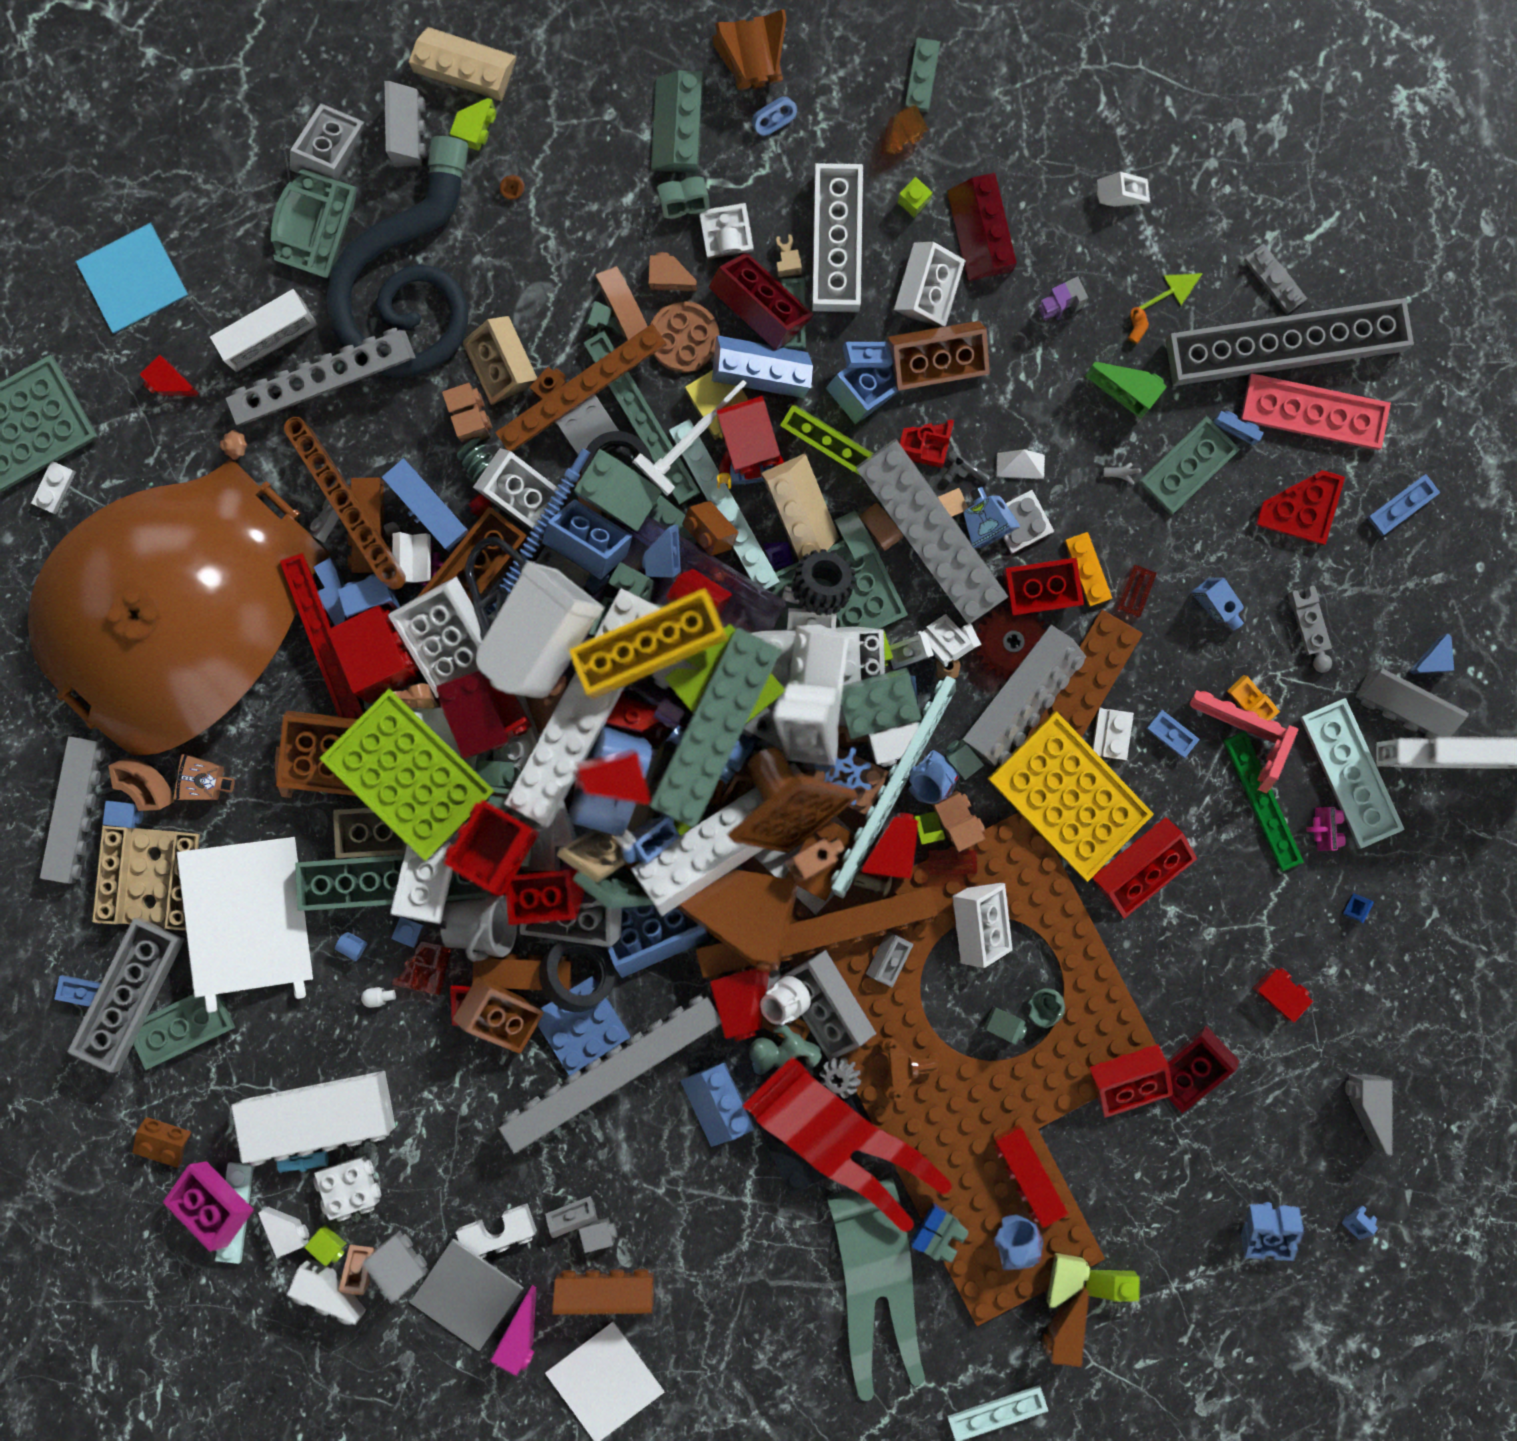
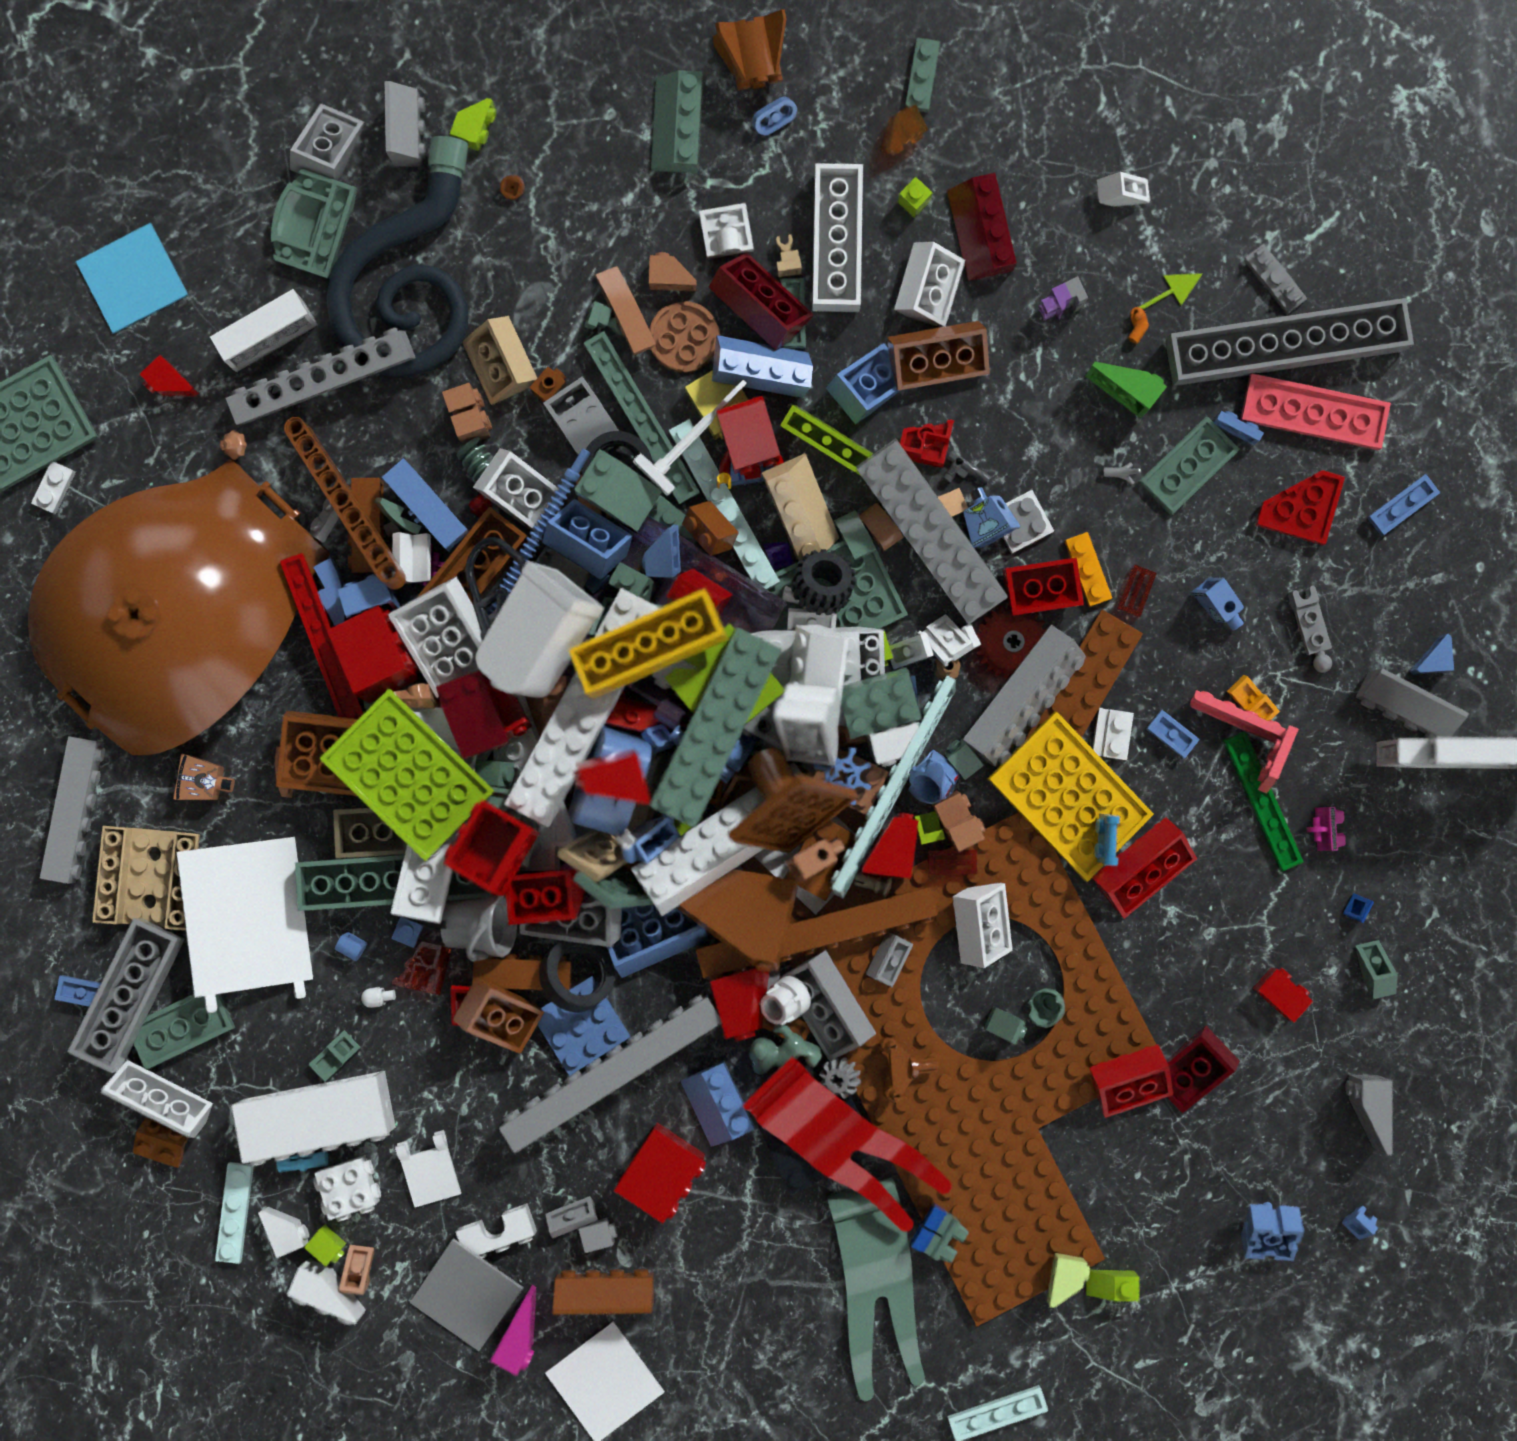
medium blue brick [103,801,143,828] -> none
nougat brick [108,758,174,811] -> none
dark pink brick [163,1161,254,1251] -> none
light grey slope [363,1231,428,1303] -> none
tan slope [409,27,517,101] -> none
dark orange plate [495,323,667,452] -> none
sand green brick [657,177,710,219] -> none
medium blue plate [842,342,893,368] -> none
red brick [993,1124,1069,1228] -> none
medium blue piece [994,1215,1043,1269] -> none
white slope [996,450,1045,479] -> none
dark orange slope [1042,1285,1089,1367] -> none
light aqua plate [1300,698,1405,849] -> none
none -> white slope [101,1060,213,1138]
none -> sand green slope [308,1030,361,1082]
none -> sand green slope [374,498,422,535]
none -> white flag [395,1130,461,1207]
none -> red container [614,1122,706,1223]
none -> medium blue plate [641,724,675,753]
none -> dark azure plate [1094,814,1120,865]
none -> sand green slope [1356,940,1398,999]

